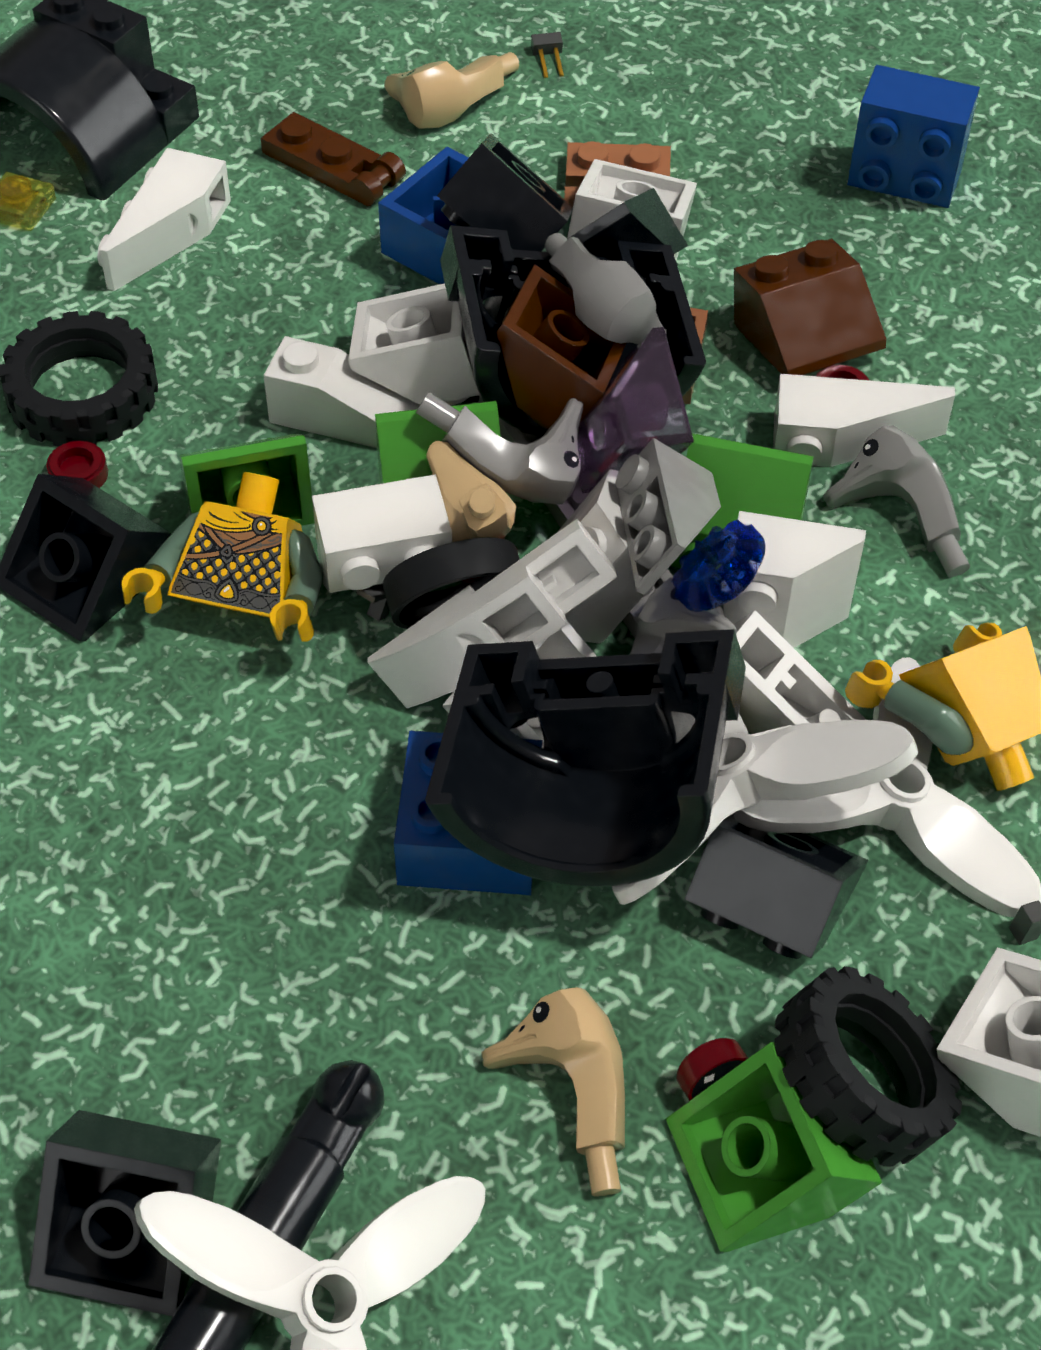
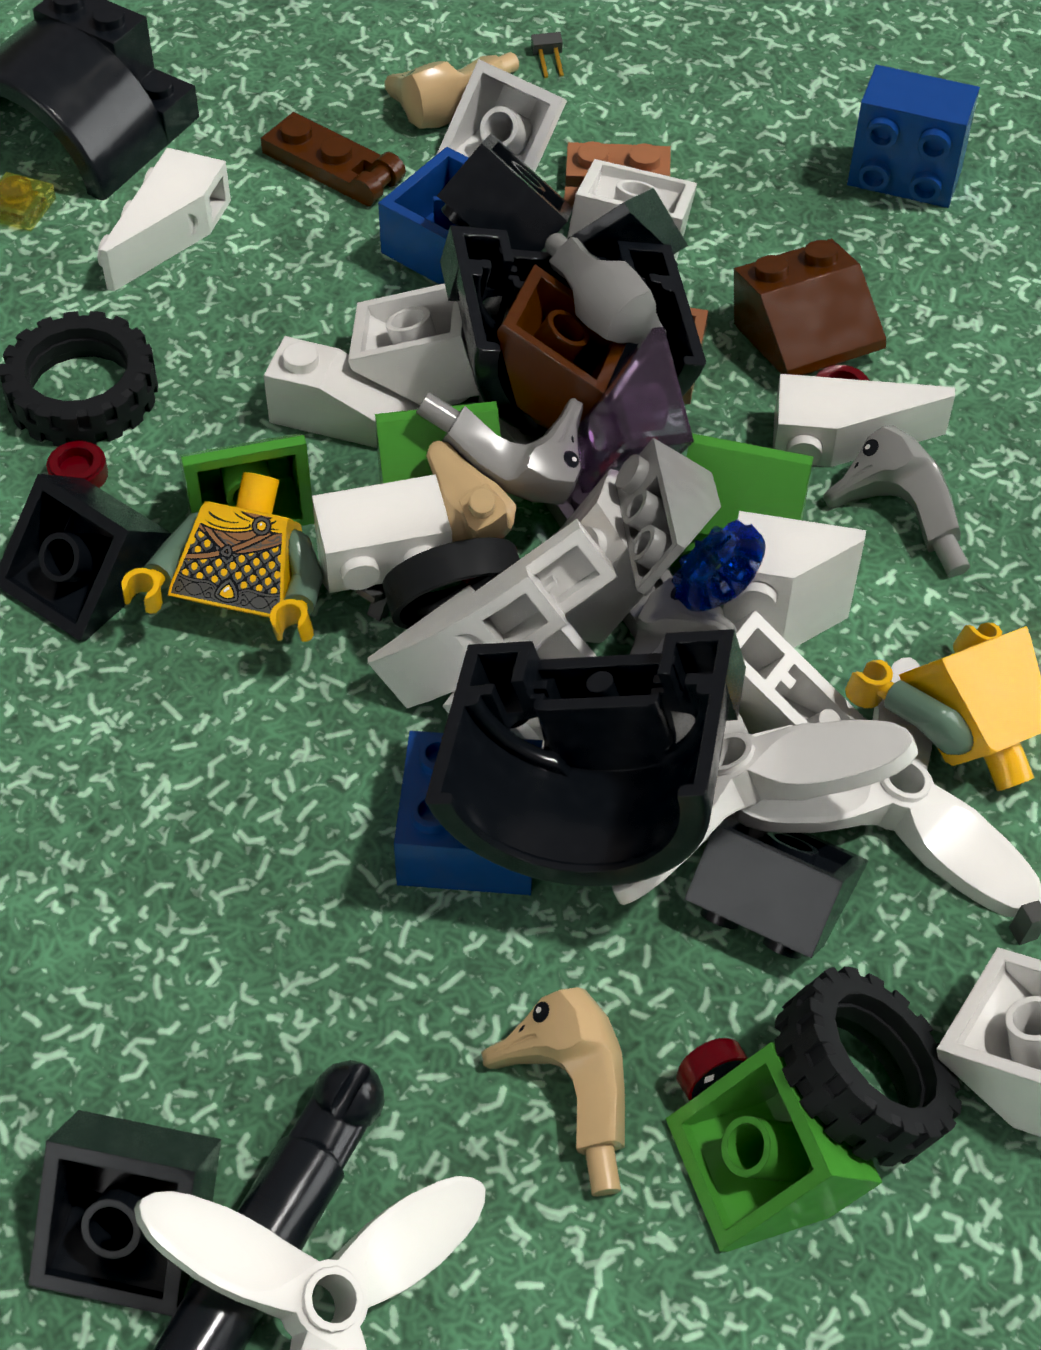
none -> white slope [437,59,567,172]

